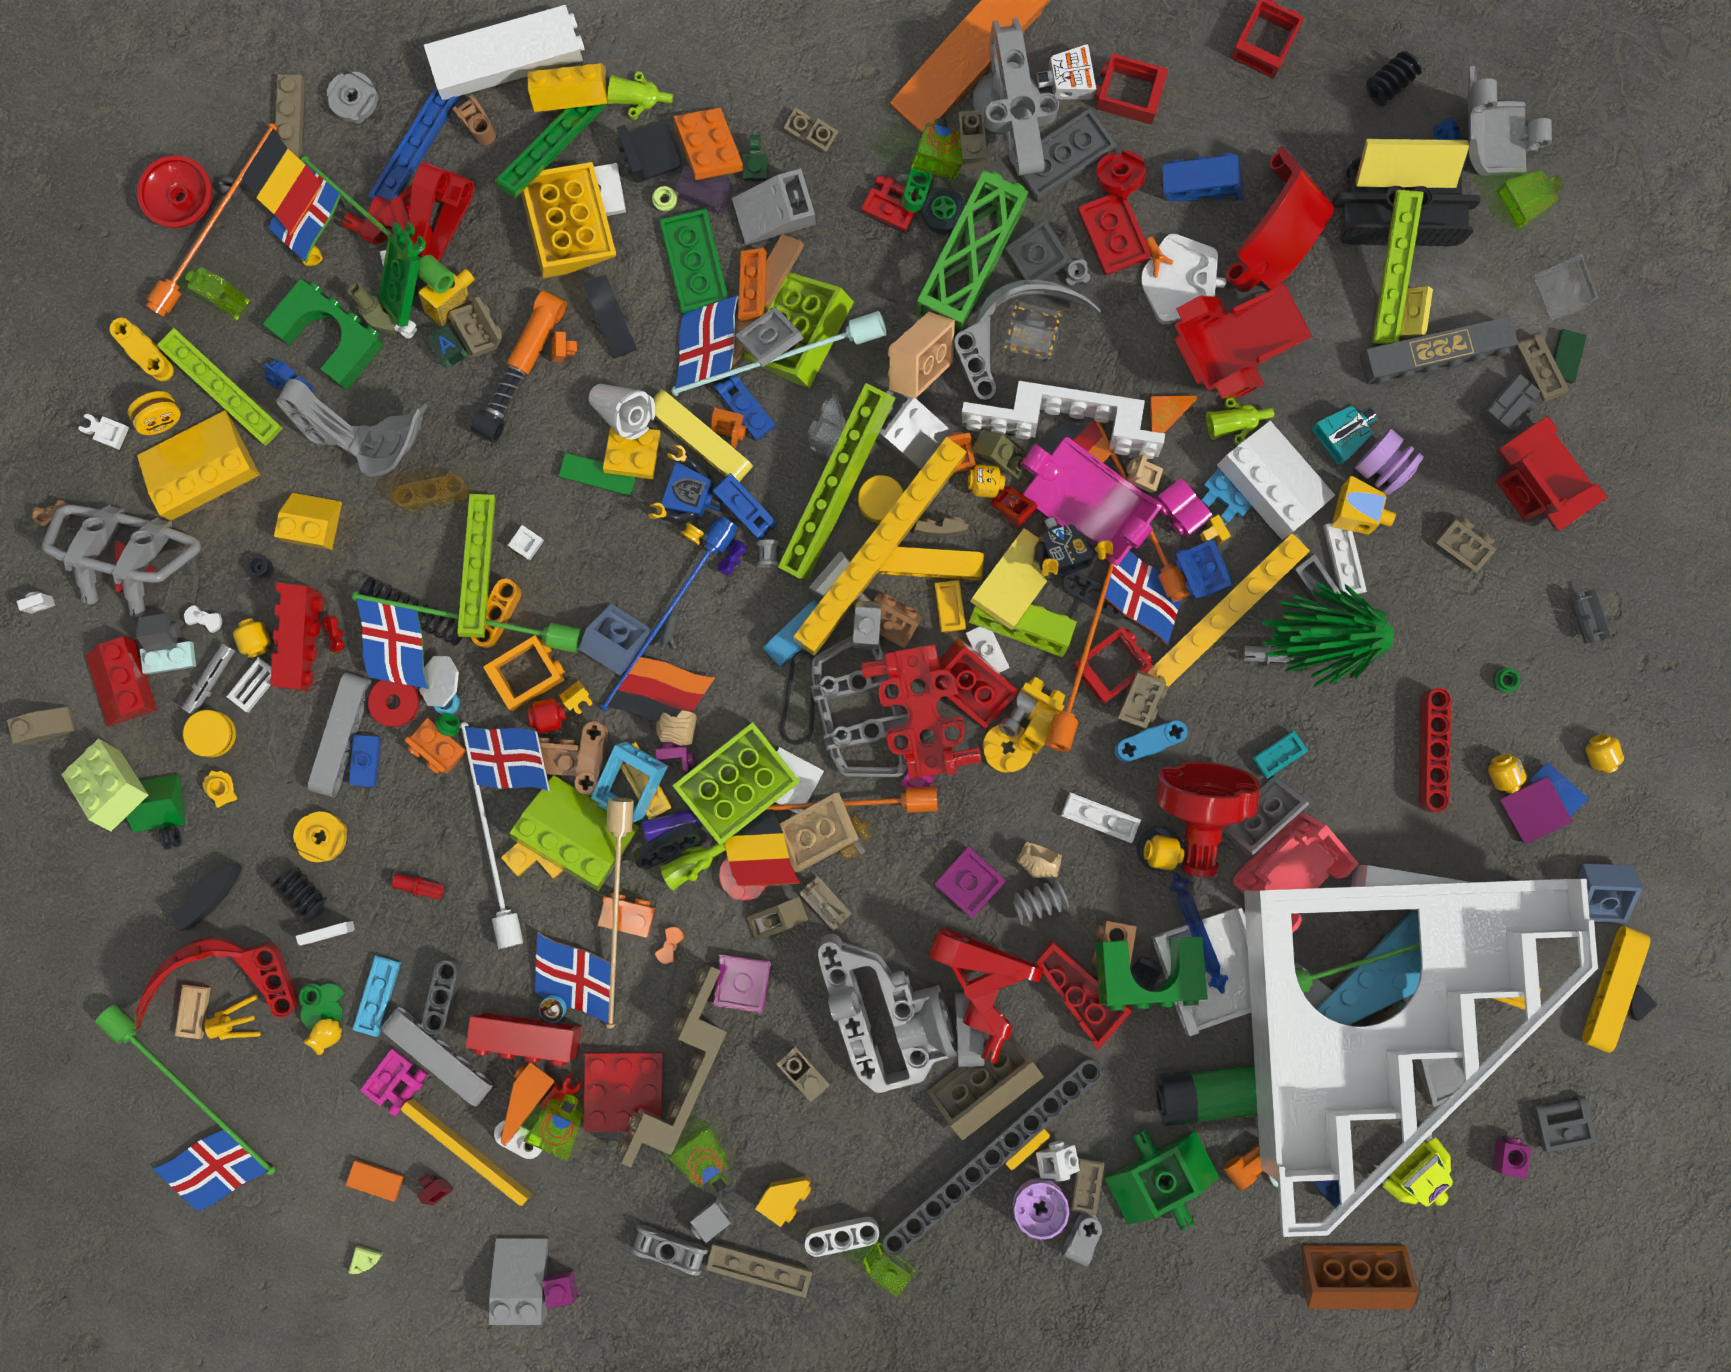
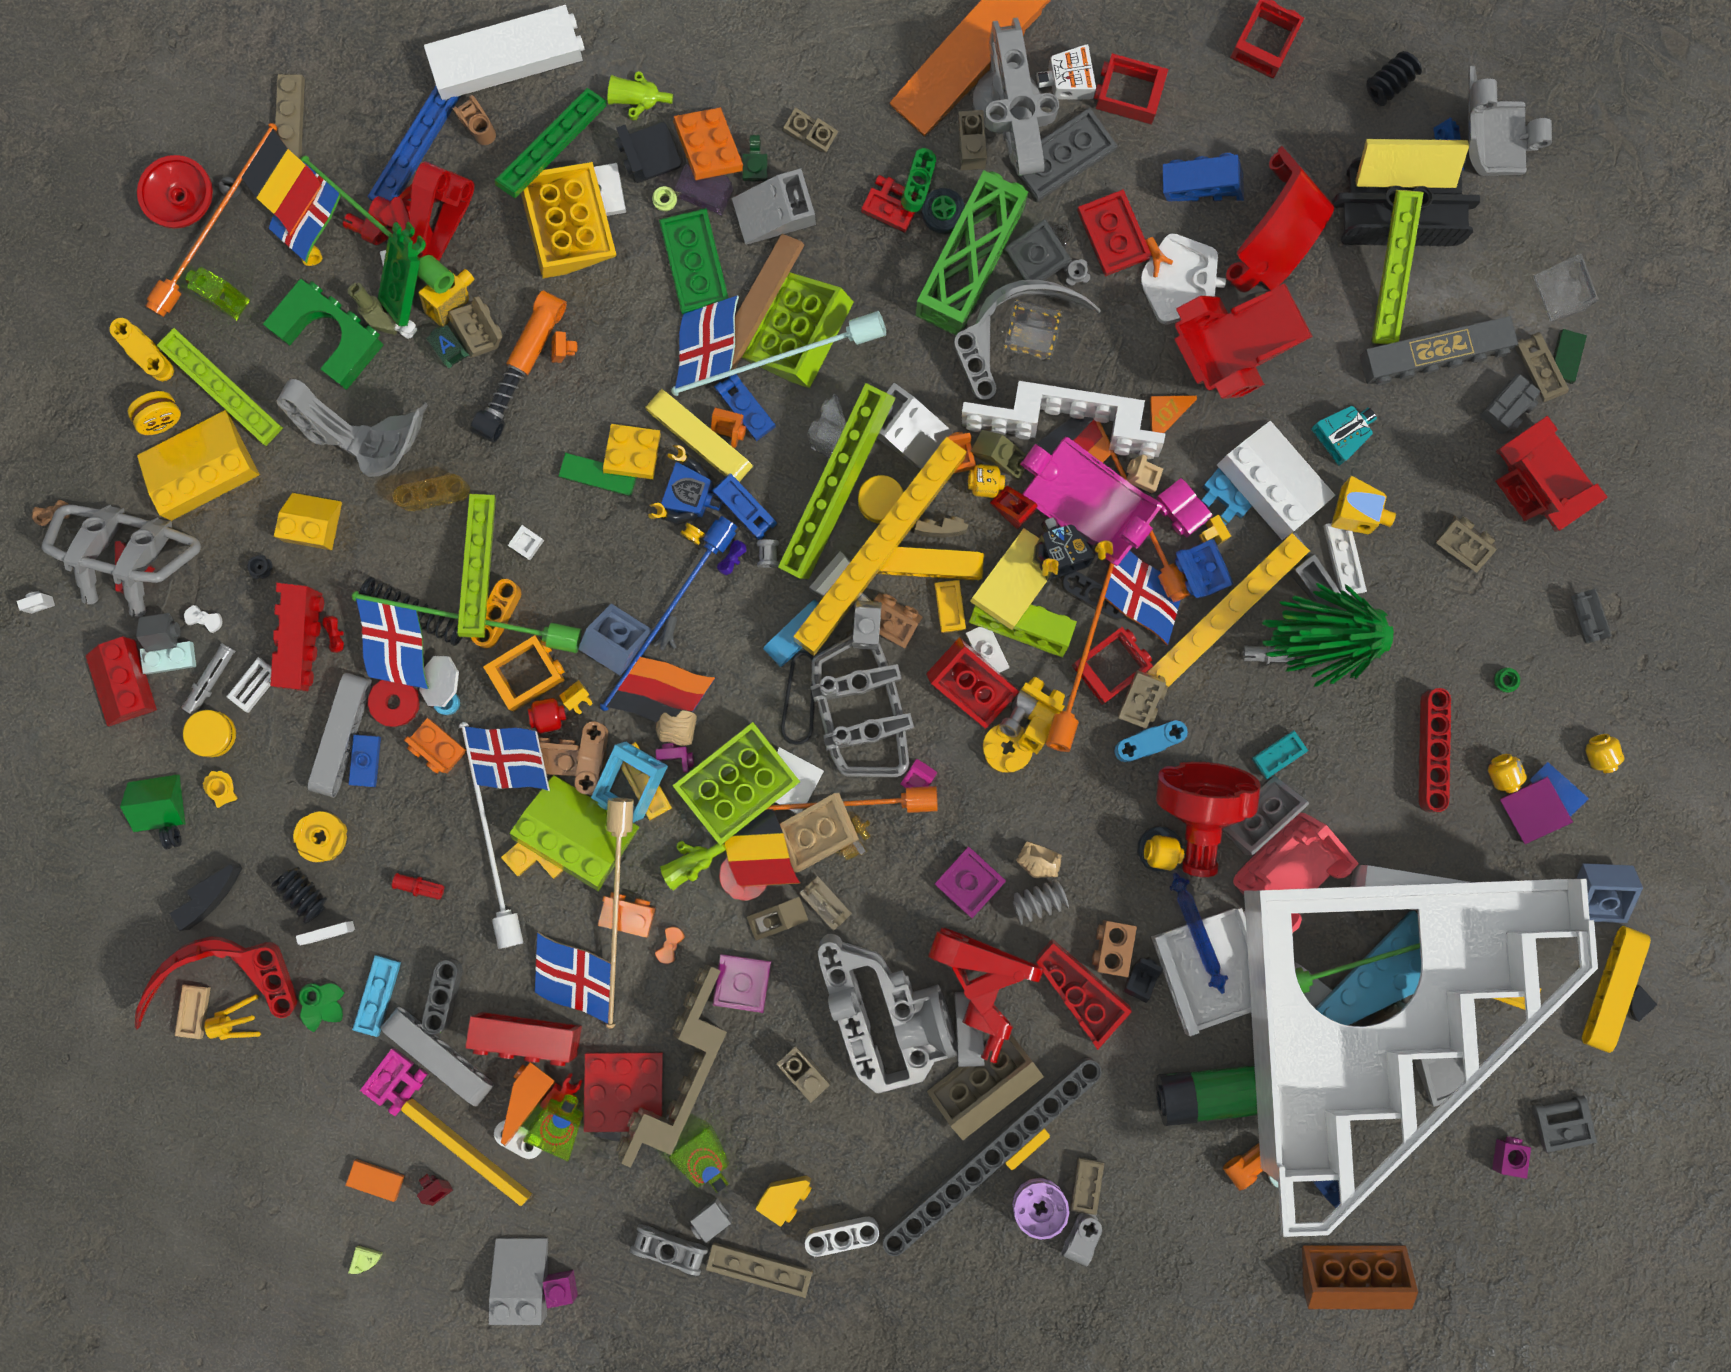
dark tan slope [7,707,76,746] -> none
yellowish green brick [61,739,148,831] -> none
white plate [78,414,129,450] -> none
flag [95,1004,275,1211] -> none
yellow head [233,619,271,658] -> none
blue hinge [264,360,315,394] -> none
yellow animal [303,1019,342,1055] -> none
light grey plate [327,72,379,124] -> none
green plate [435,713,460,736] -> none
yellow slope [528,63,607,112] -> none
tile [539,995,566,1023] -> none
black slope [583,274,637,359] -> none
white cone [589,384,655,440] -> none
black beam [634,823,700,869] -> none
dark purple brick [643,809,702,843] -> none
light grey plate [735,307,803,367] -> none
orange tile [738,248,767,322] -> none
red gear [861,644,981,779] -> none
clear neon green torso [862,1241,917,1298] -> none
light nougat brick [888,312,955,399] -> none
clear neon green torso [910,118,963,180] -> none
white brick [1036,1141,1080,1181] -> none
white tile [1060,792,1141,843] -> none
green arch [1095,936,1208,1011] -> none
red plate [1097,151,1146,198] -> none
green slope [1104,1128,1219,1230] -> none
lime piece [1206,398,1274,446] -> none
lavender wheel [1355,429,1424,496] -> none
neon yellow torso [1367,1123,1453,1207] -> none
light yellow plate [1400,286,1433,339] -> none
clear neon green torso [1496,170,1564,230] -> none

